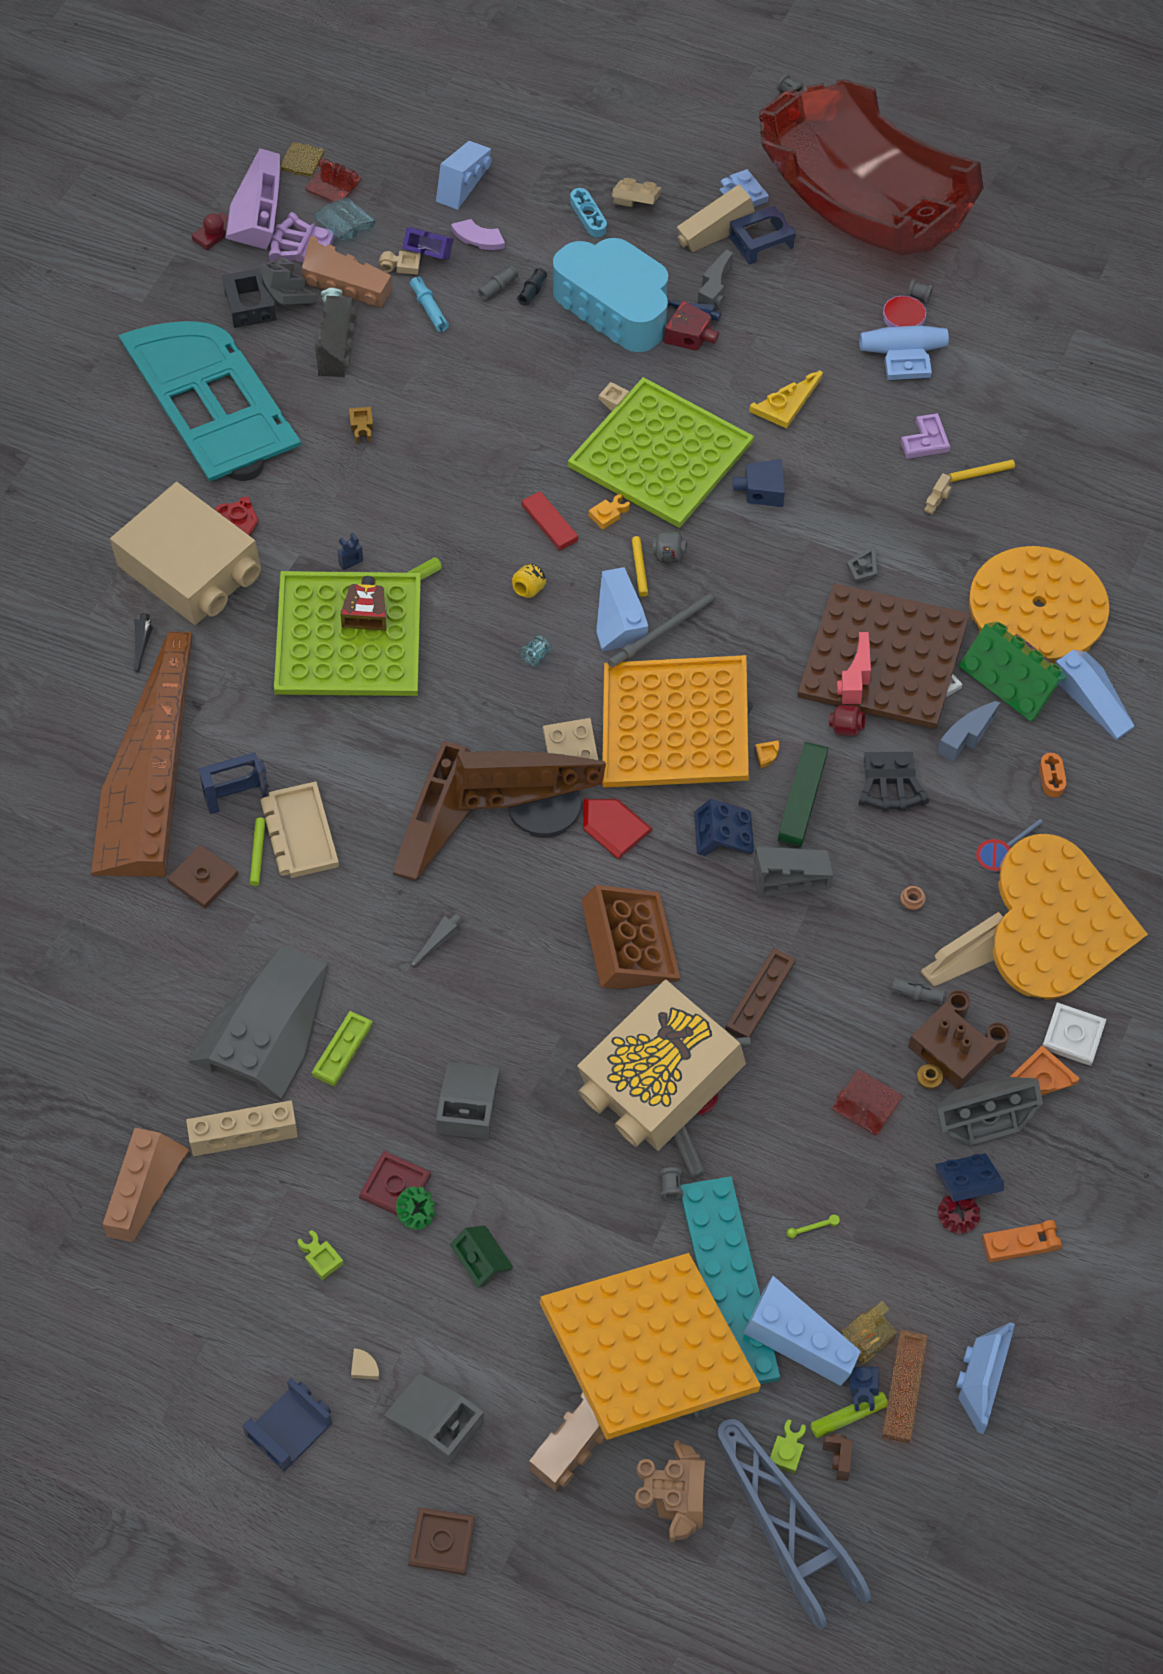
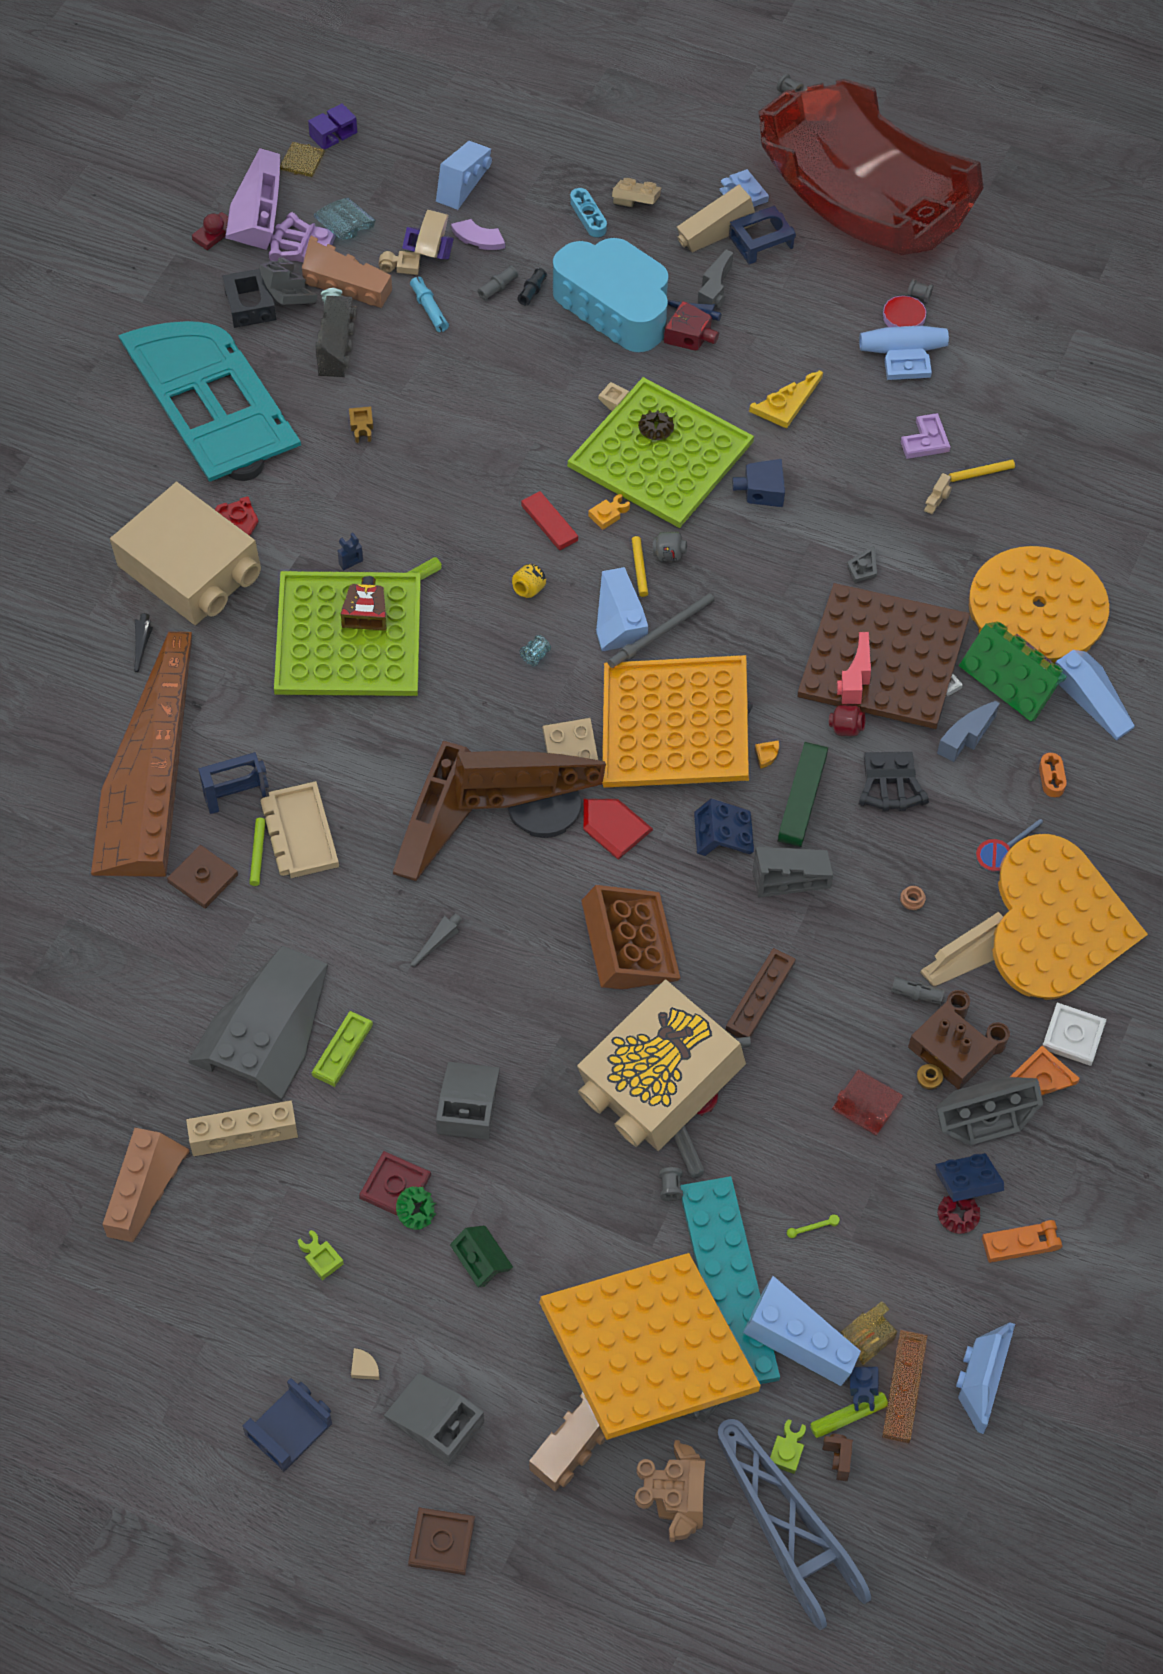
clear red hinge [304,158,362,205] -> none
none -> dark purple piece [308,104,357,150]
none -> tan slope [415,210,449,258]
none -> dark brown gear [638,410,674,440]

